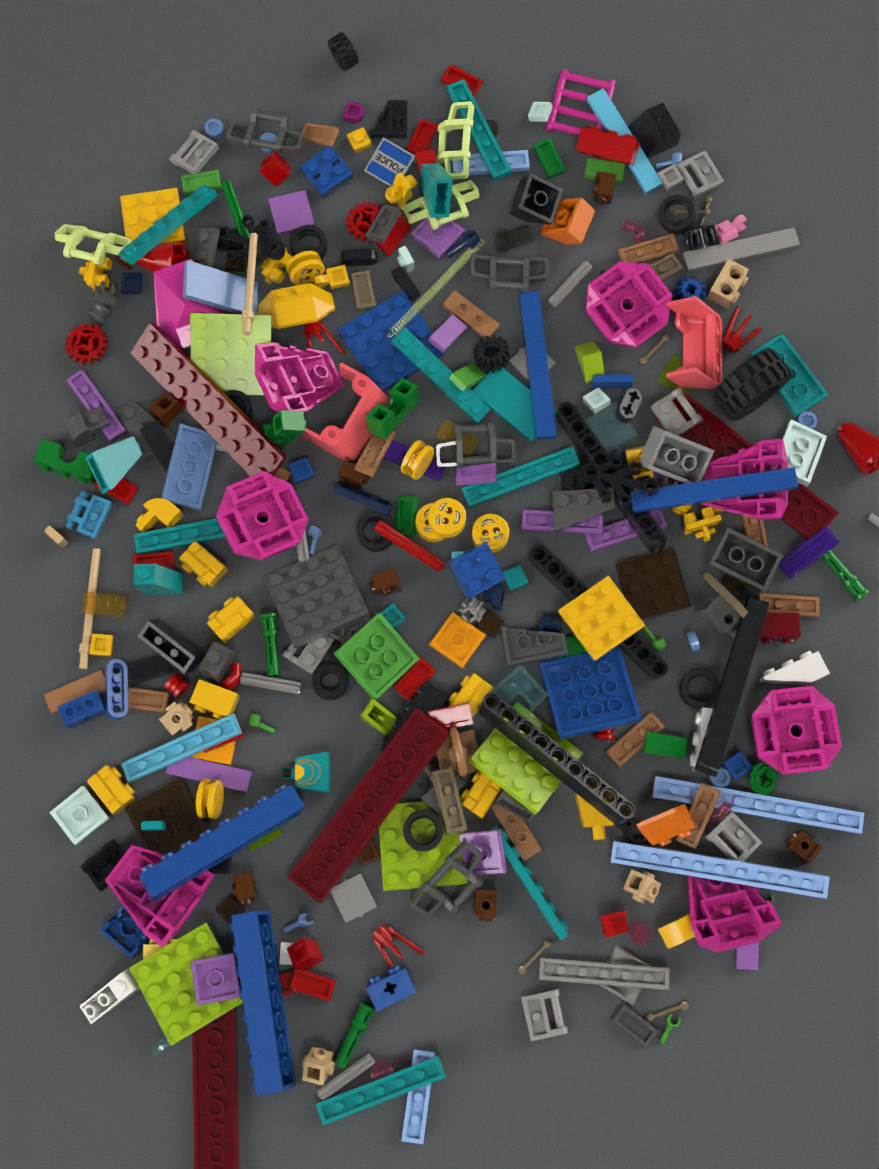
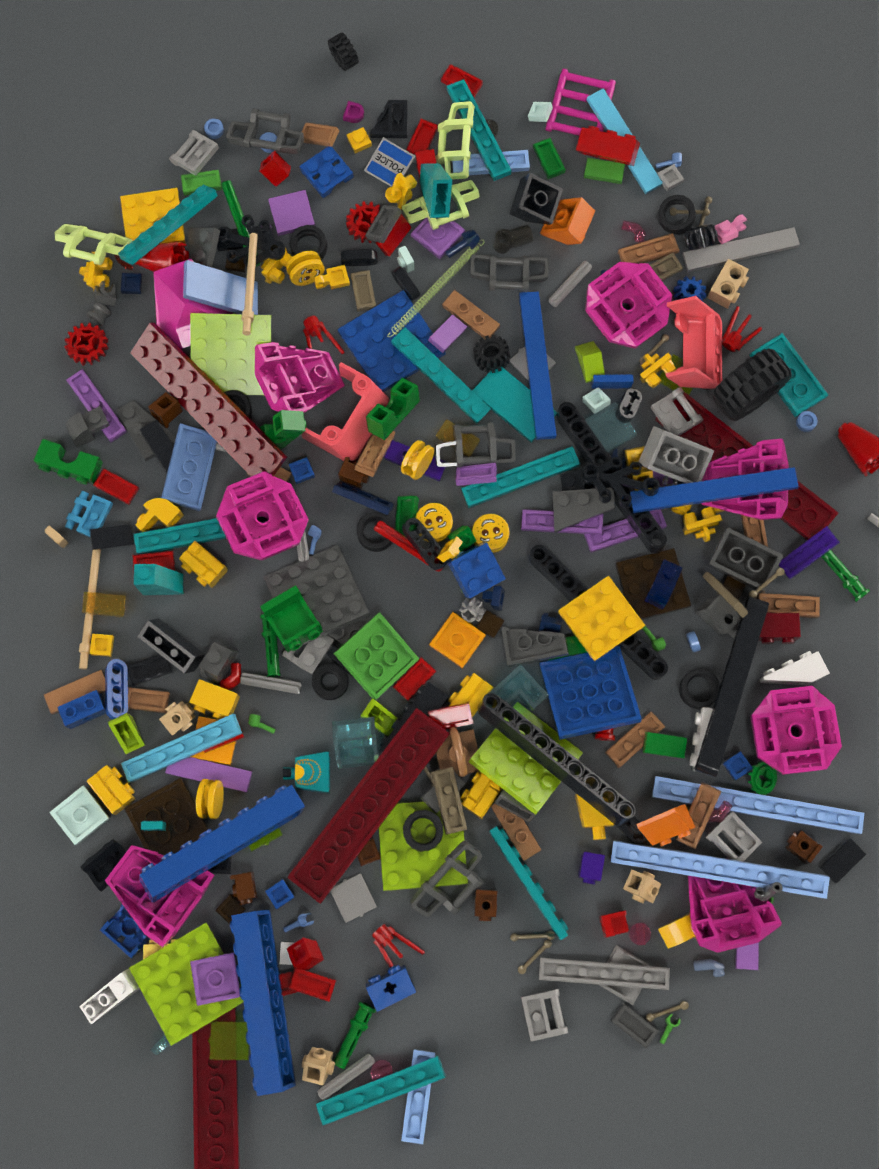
slope [85,436,142,494] -> none
red wheel [164,673,190,699] -> none
yellow brick [206,596,255,644] -> none
yellow wedge [258,283,335,329] -> none
reddish brown brick [369,568,402,596] -> none
teal tile [381,603,406,629] -> none
yellow head [428,498,466,538] -> none
bright green tile [449,362,486,391] -> none
medium lavender tile [459,829,507,875] -> none
teal tile [503,565,529,592] -> none
reddish brown brick [593,171,616,205] -> none
black slope [628,103,681,159] -> none
light grey plate [676,151,724,200] -> none
medium blue tile [708,767,731,788] -> none
light aqua plate [782,420,827,487] -> none
none -> black tile [89,524,134,550]
none -> lime slope [108,713,145,754]
none -> clear neon green piece [208,1022,249,1060]
none -> green panel [260,585,323,653]
none -> blue plate [265,879,295,909]
none -> clear light blue brick [332,717,379,769]
none -> black beam [402,518,448,570]
none -> yellow plate [437,537,463,562]
none -> green bracket [447,525,476,552]
none -> dark tan hinge [510,931,555,942]
none -> dark purple brick [578,852,605,885]
none -> yellow hips [640,353,676,388]
none -> clear blue brick [644,559,683,609]
none -> sand blue arm [694,959,725,977]
none -> dark tan hinge [749,568,785,598]
none -> dark grey arm [754,882,783,901]
none -> black tile [820,839,866,884]

